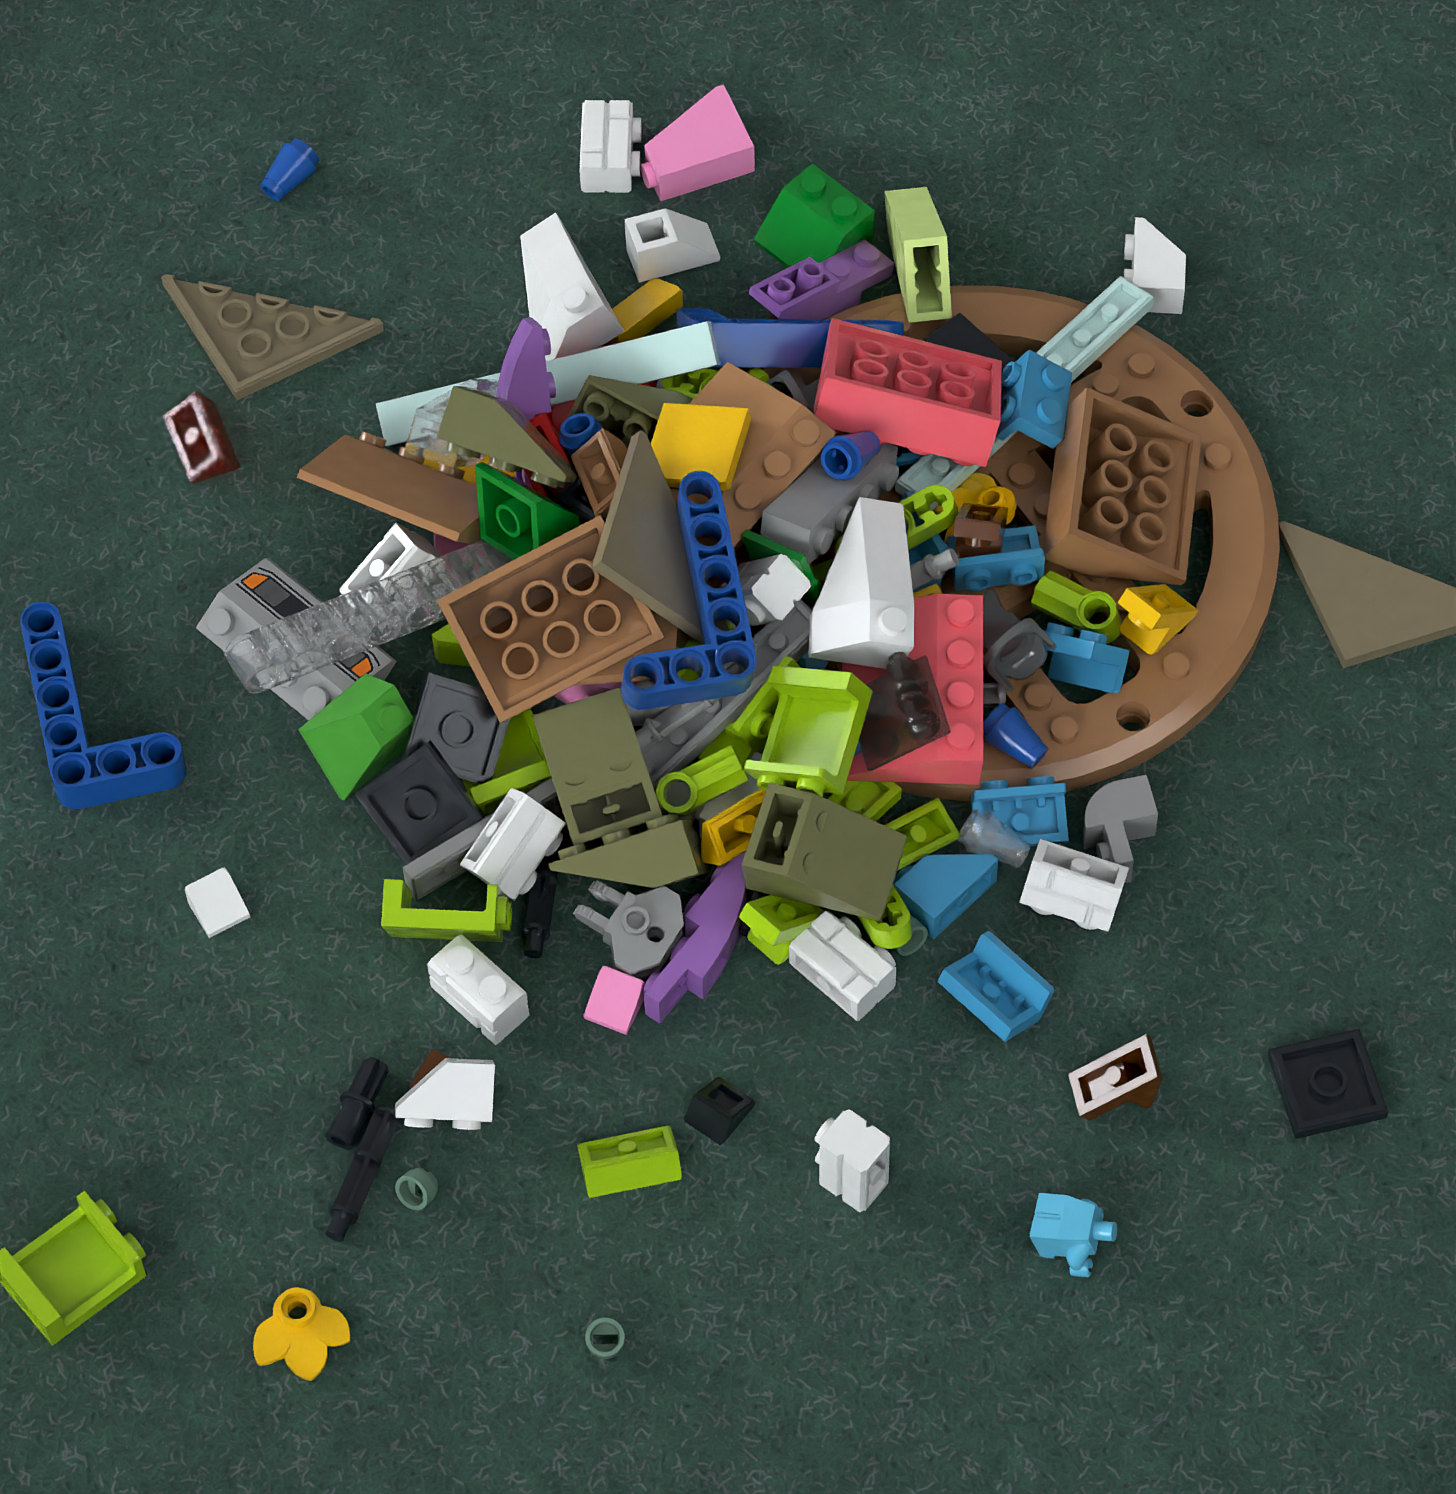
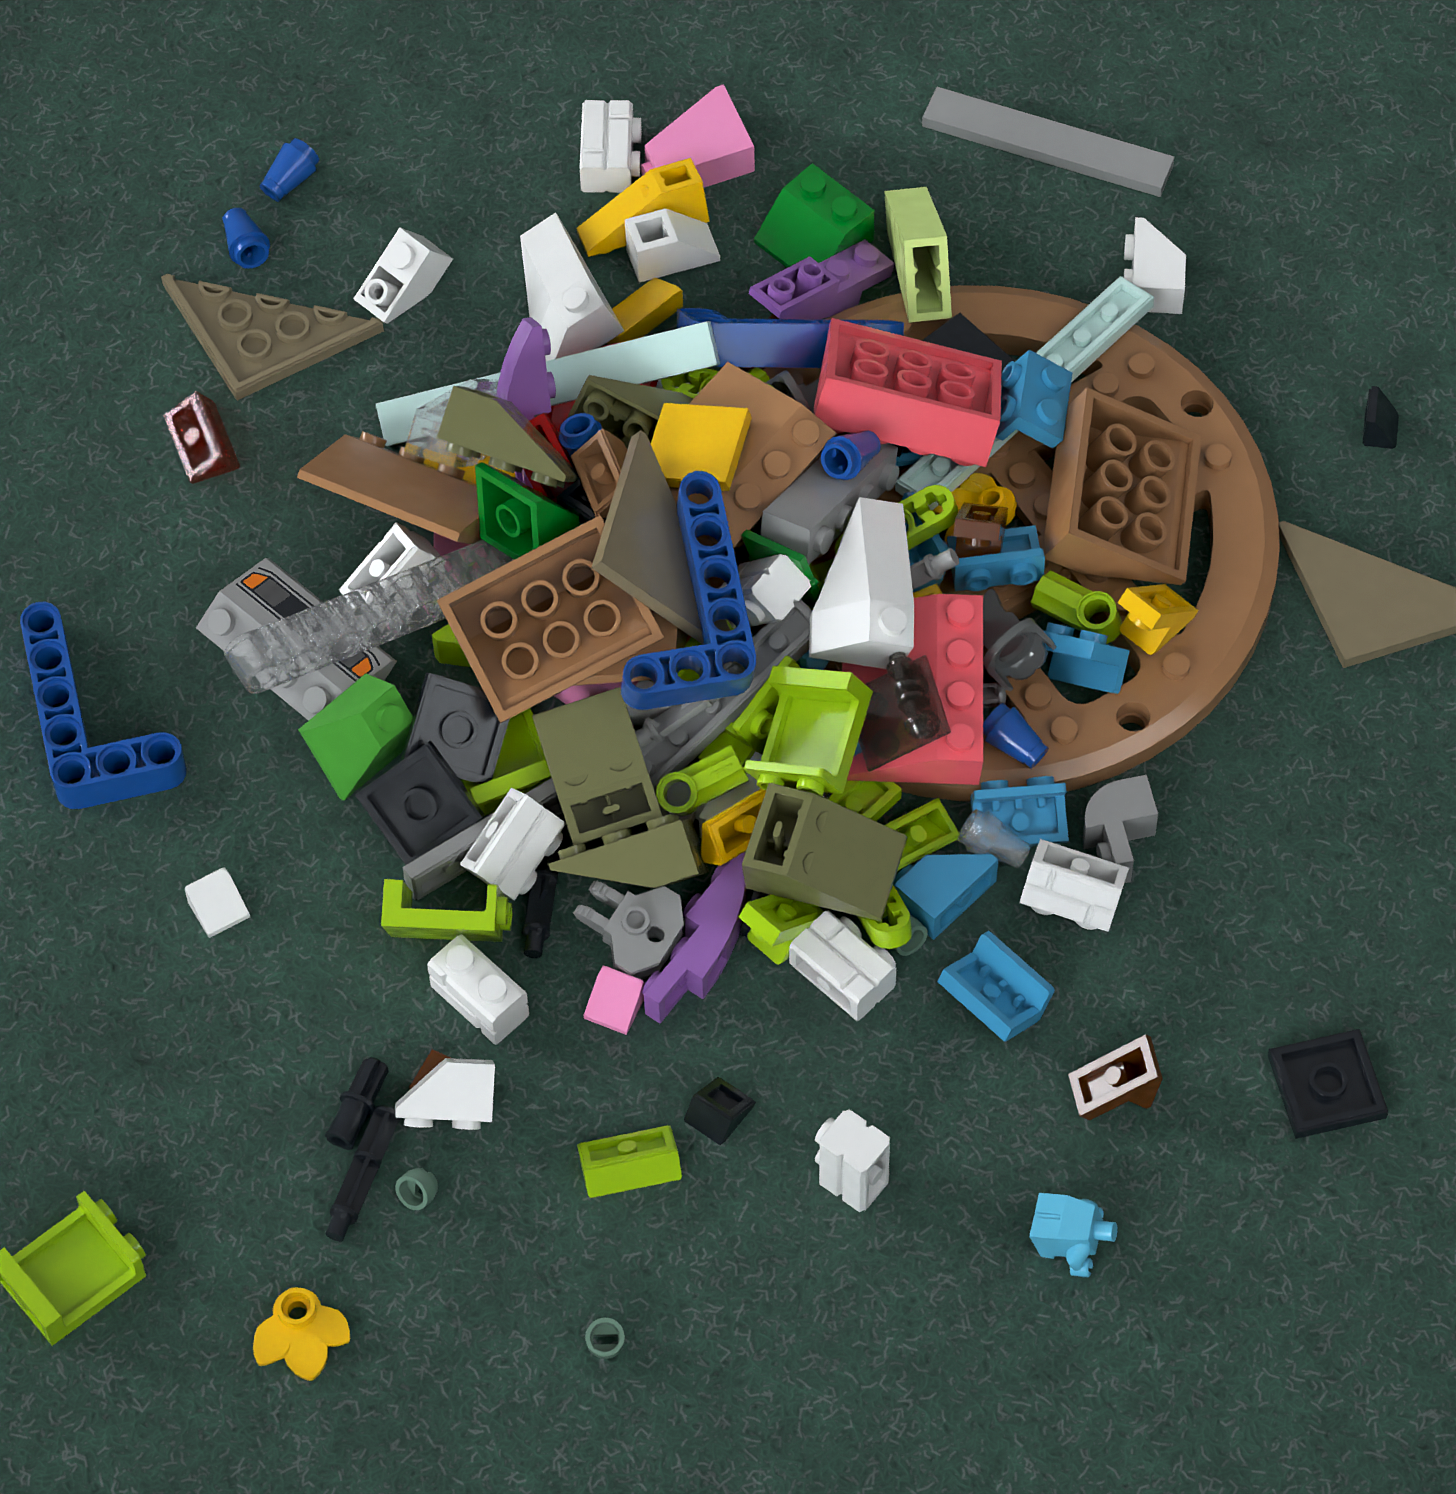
none -> blue cone [223,208,270,268]
none -> white slope [353,227,453,323]
none -> yellow slope [576,158,710,257]
none -> light grey tile [922,87,1175,197]
none -> black slope [1362,386,1399,449]

